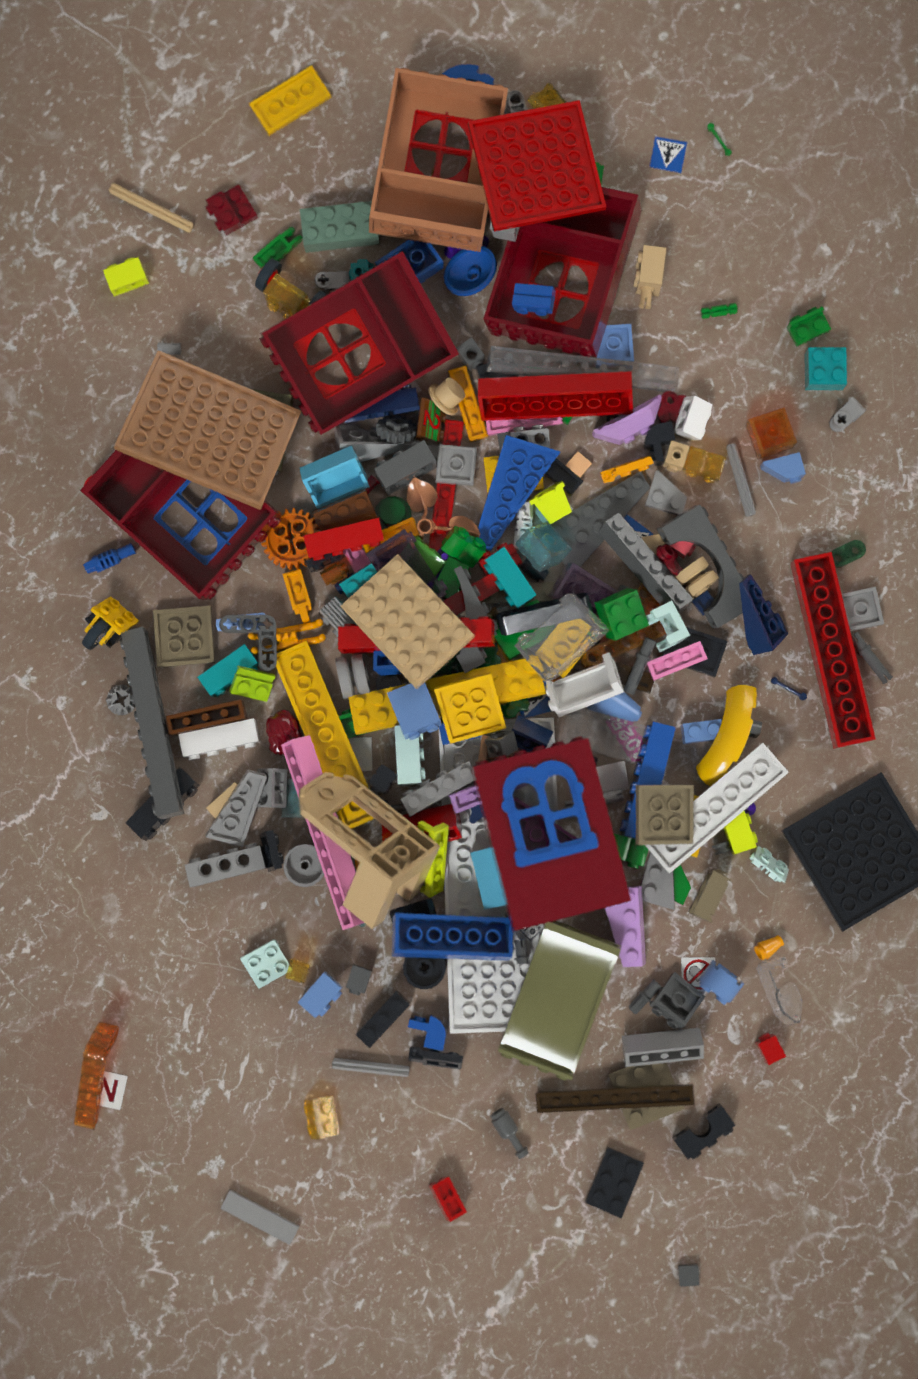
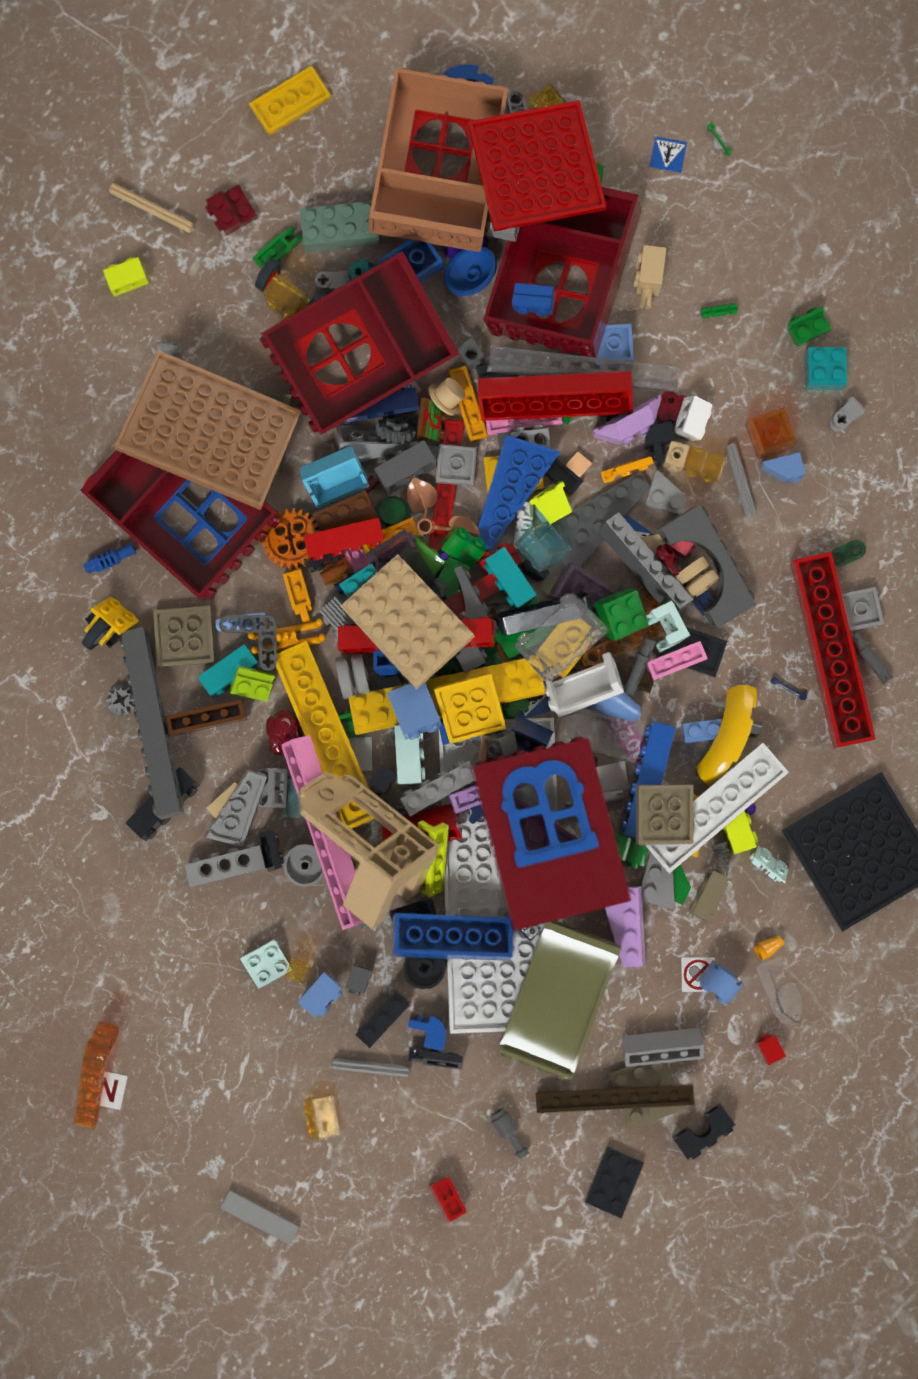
white brick [178,718,261,761] -> none
medium azure brick [471,848,505,910] -> none
dark grey pin [514,939,530,964] -> none
dark grey axle [628,979,662,1014] -> none
dark grey plate [649,972,706,1030] -> none
dark grey tile [678,1264,700,1287] -> none
dark blue wedge [739,574,788,655] -> none

